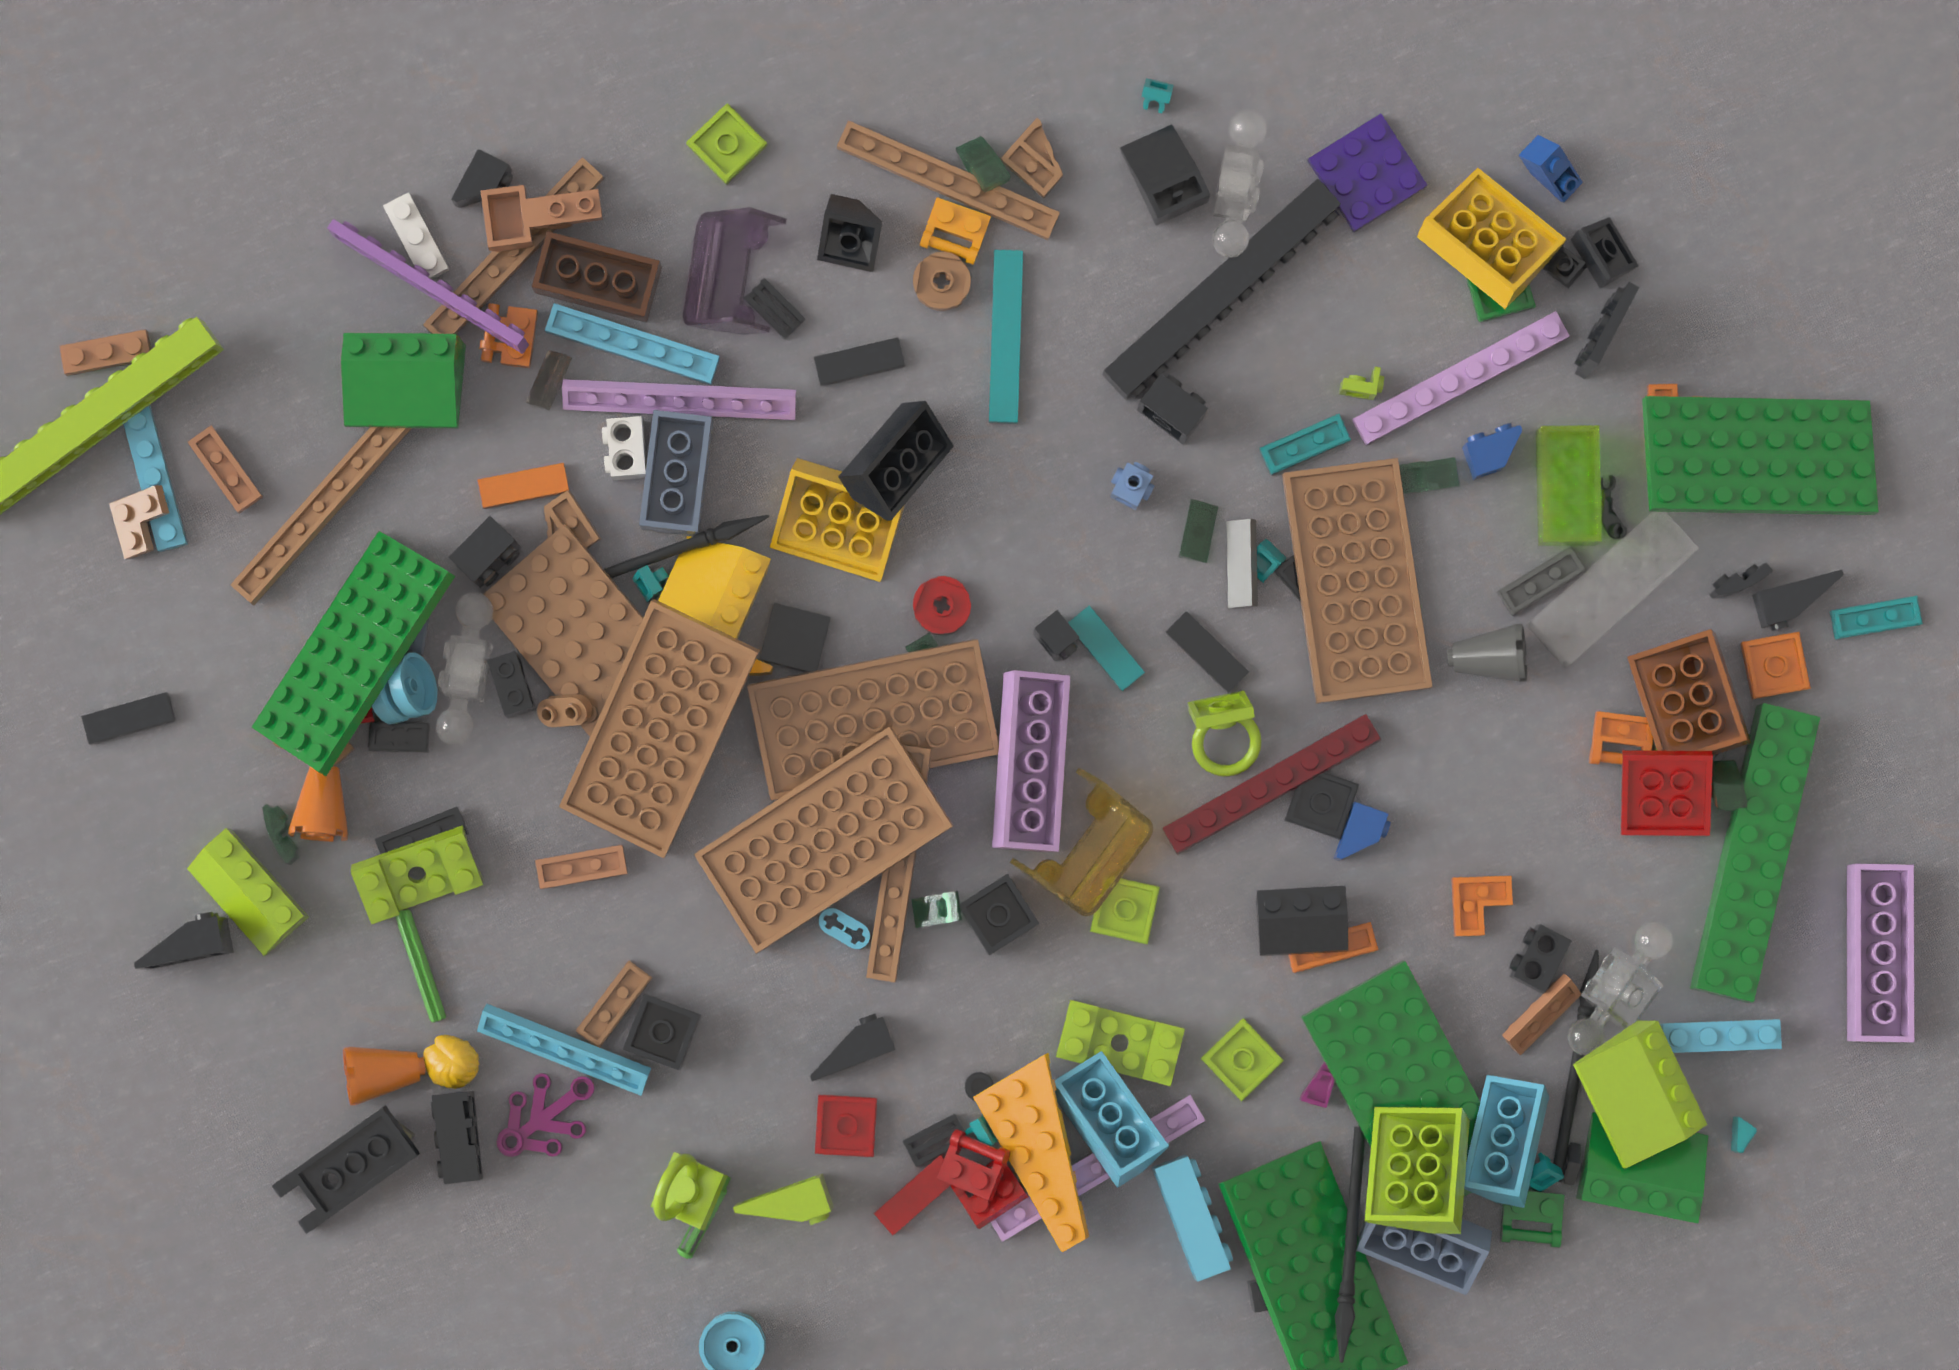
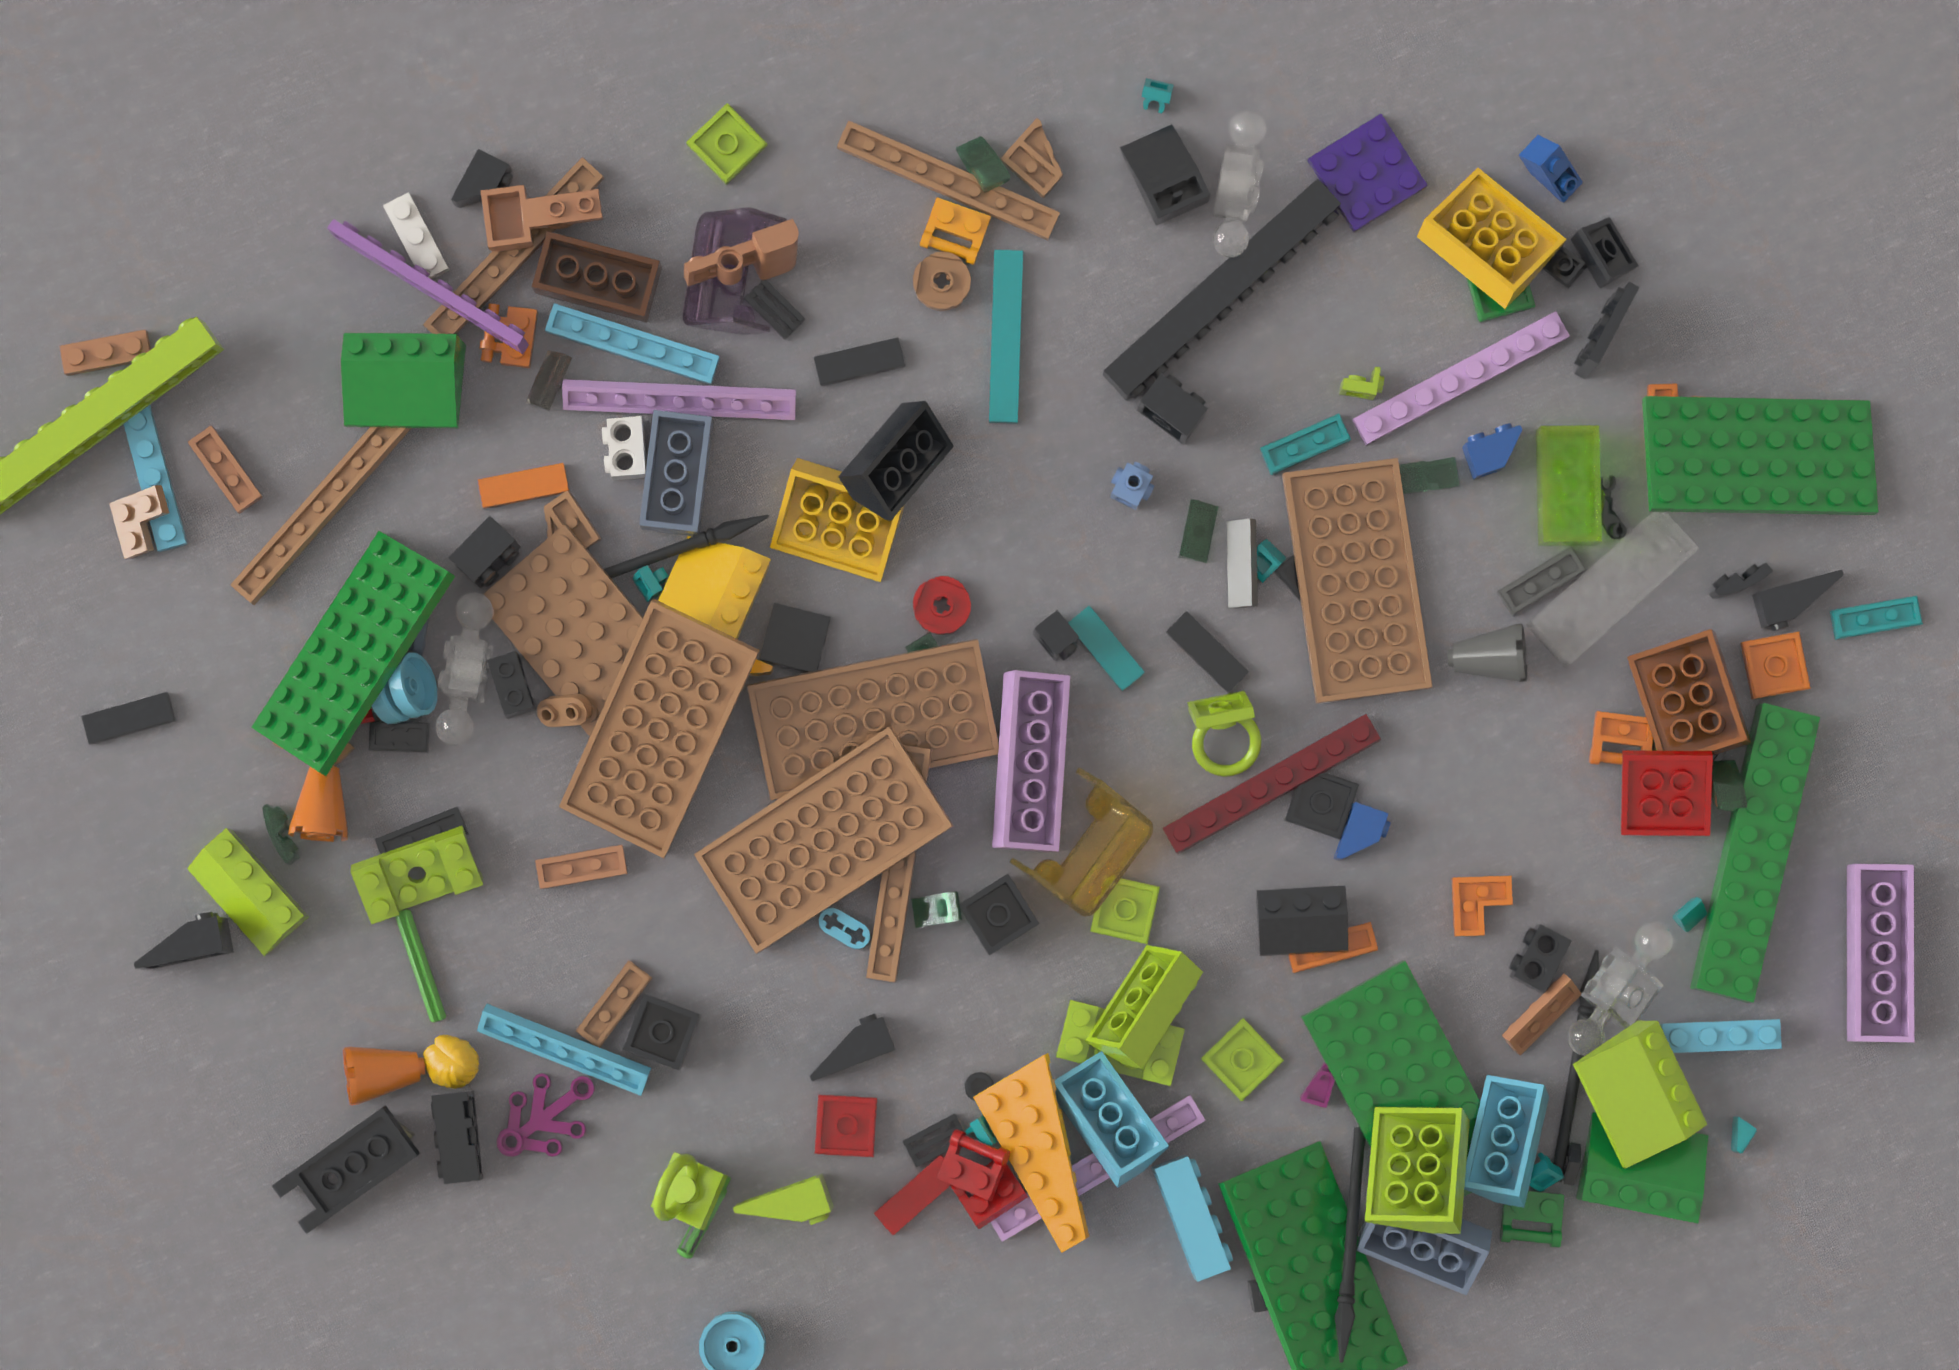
black slope [817,194,883,272] -> none
none -> nougat plate [684,219,799,287]
none -> lime slope [1085,945,1203,1069]
none -> teal slope [1672,897,1707,932]

